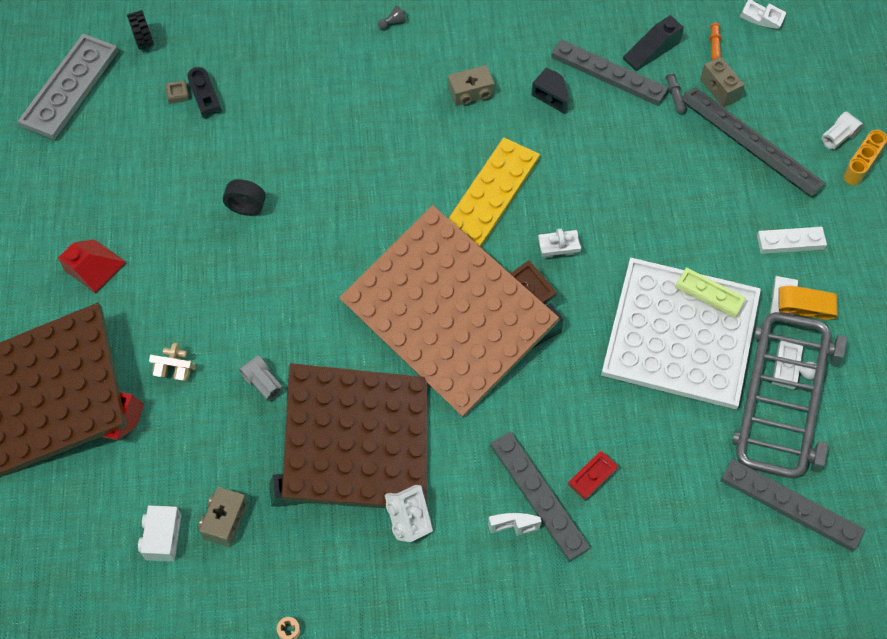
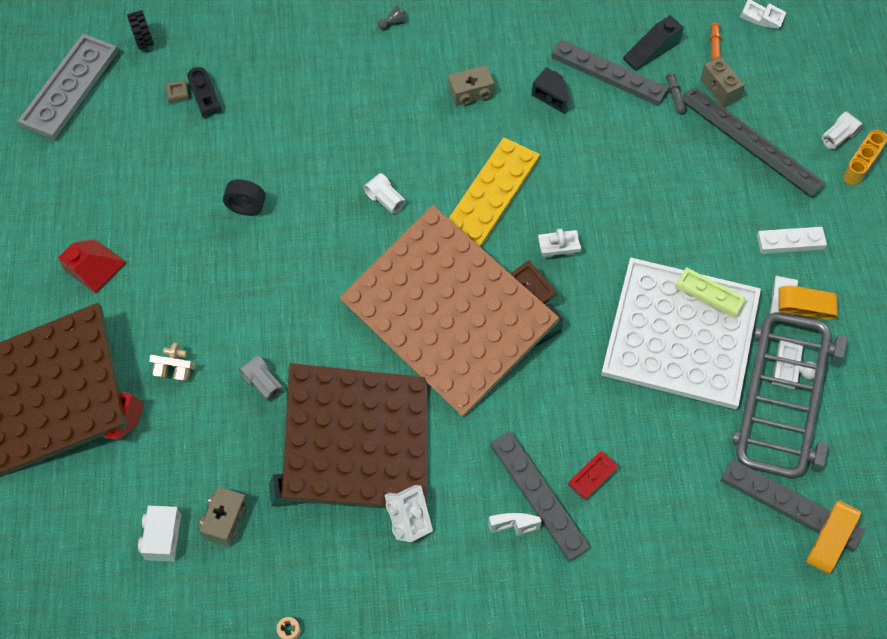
none -> white piece [363,173,406,214]
none -> light orange beam [806,500,861,575]

